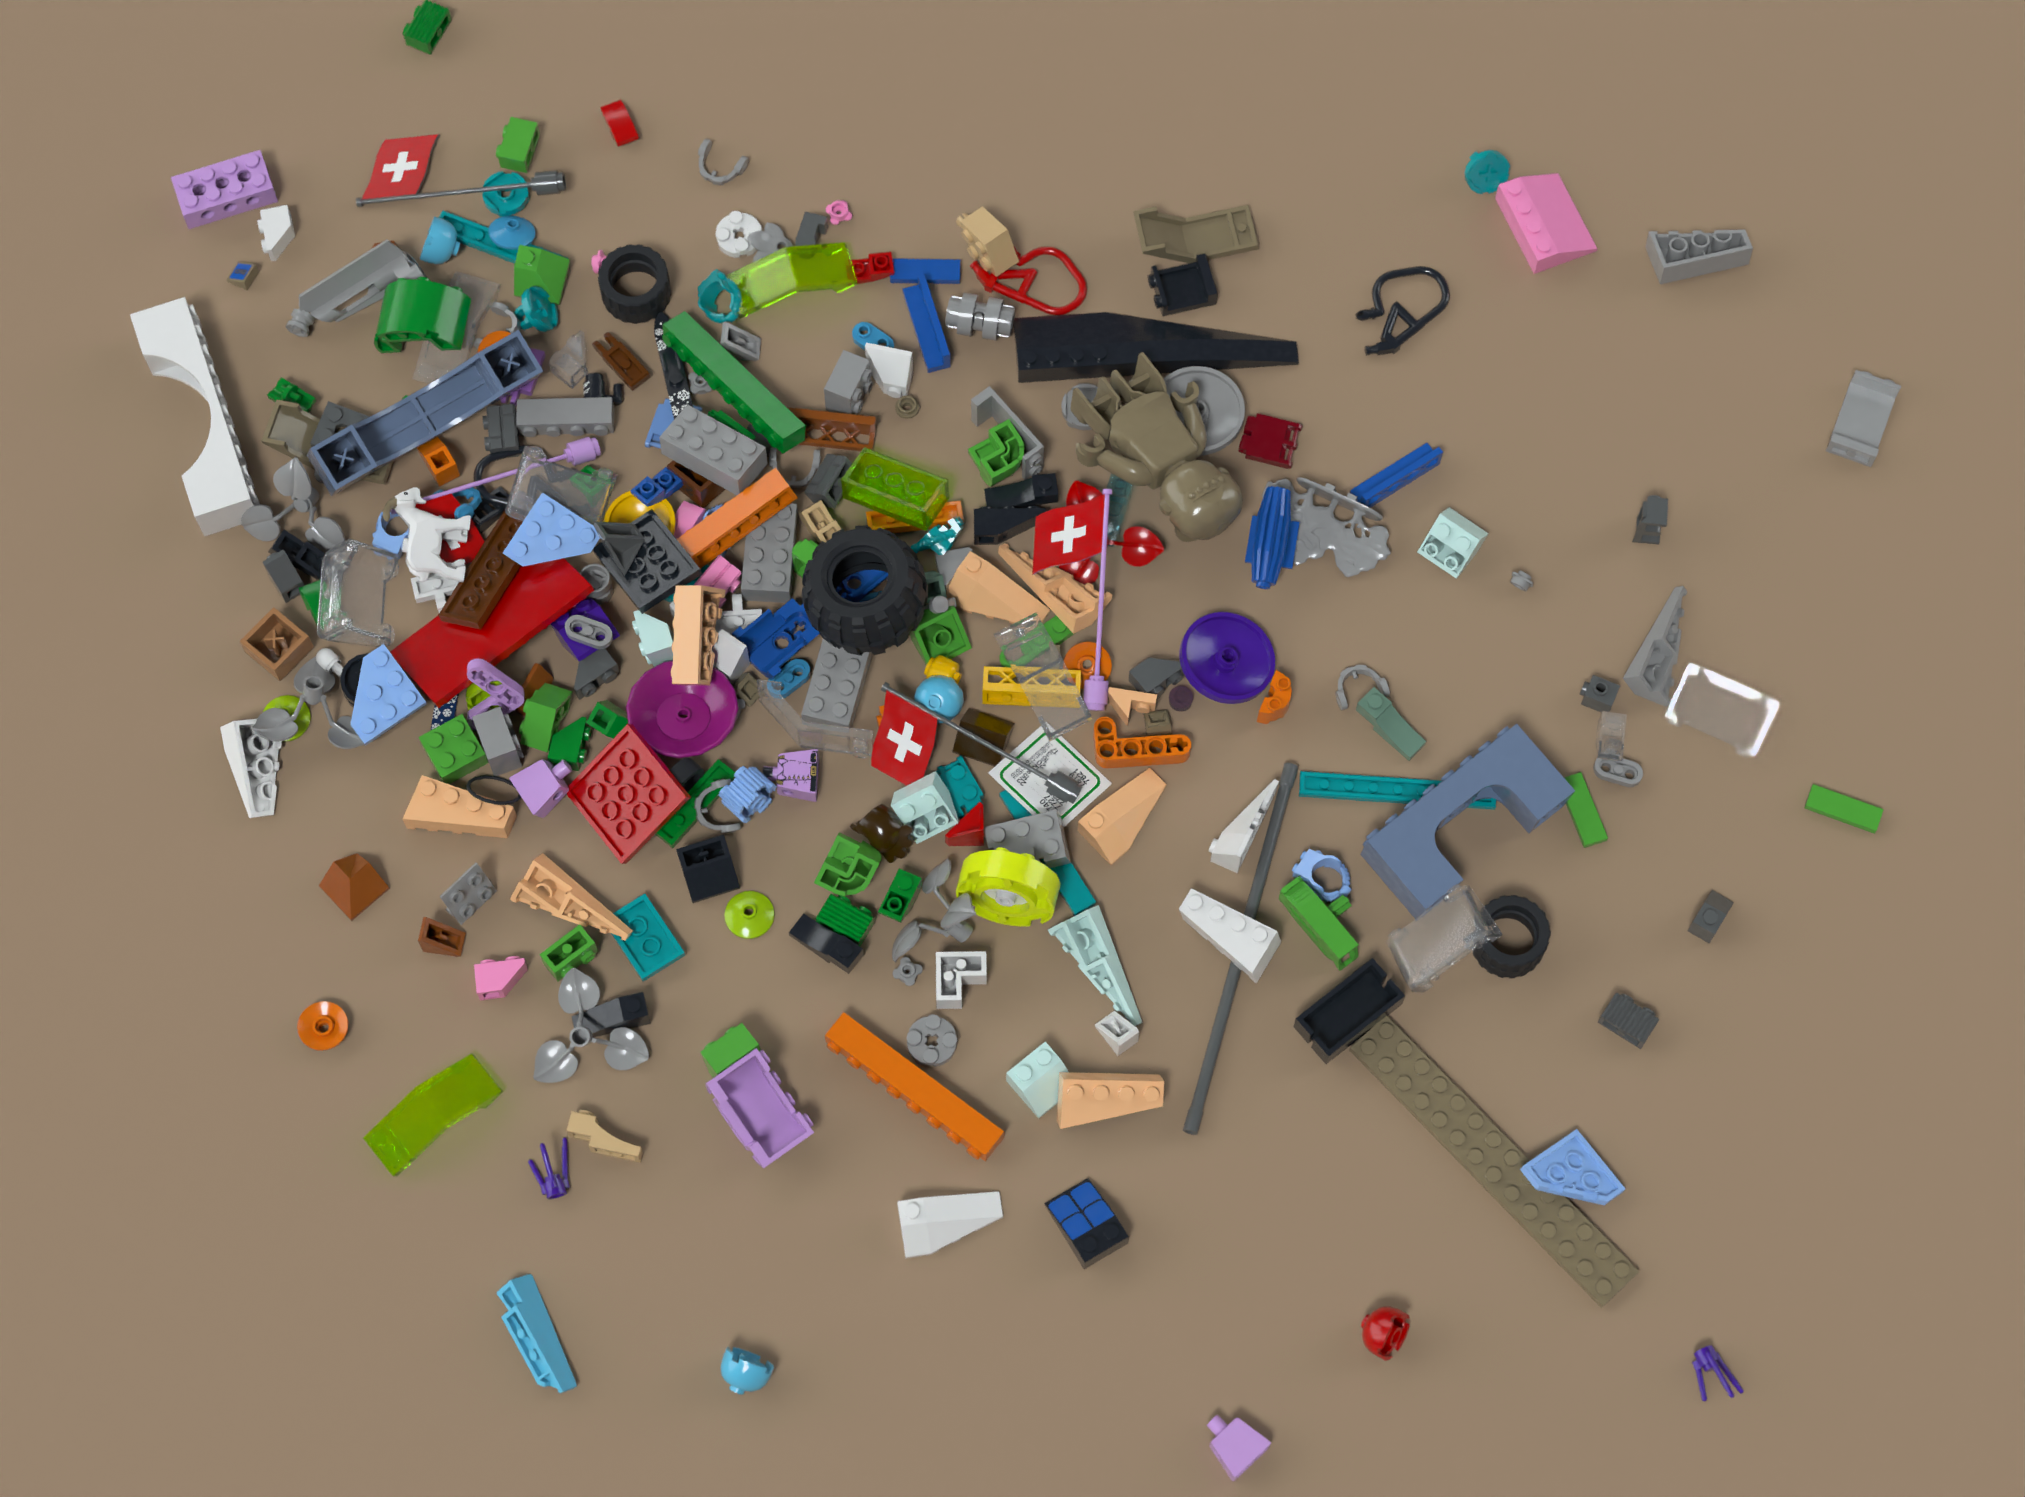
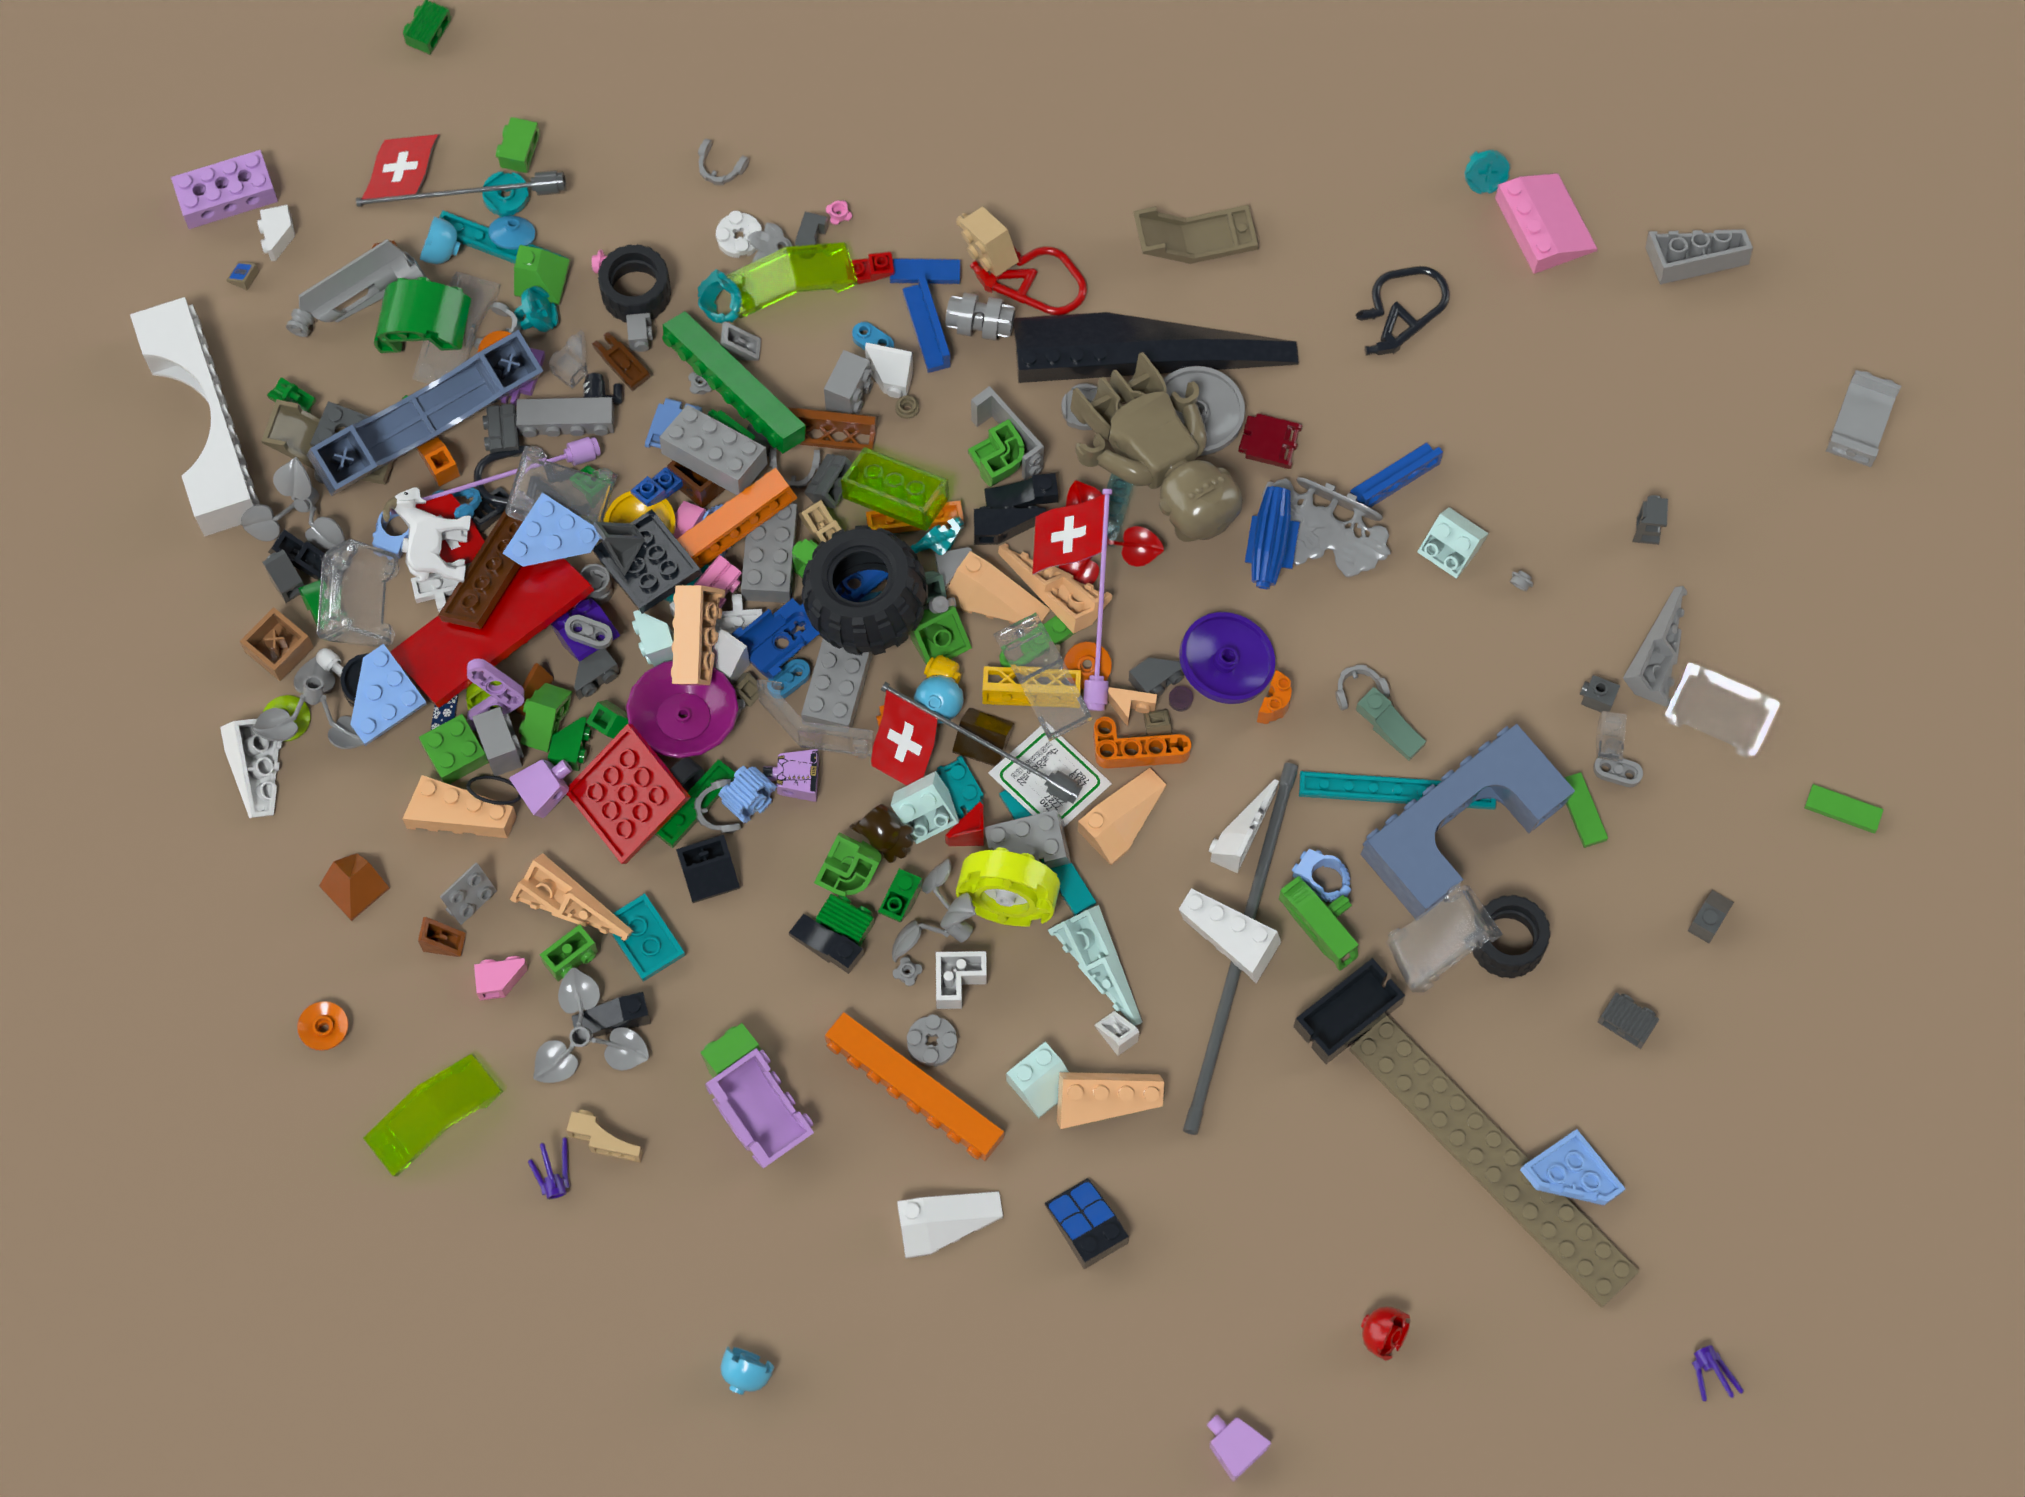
medium azure wedge [496,1274,577,1393] -> none
red slope [600,100,639,147] -> none
black piece [654,312,693,419] -> none
lime dish [725,891,774,939] -> none
black panel [1148,254,1218,317] -> none
none -> light grey brick [626,313,653,352]

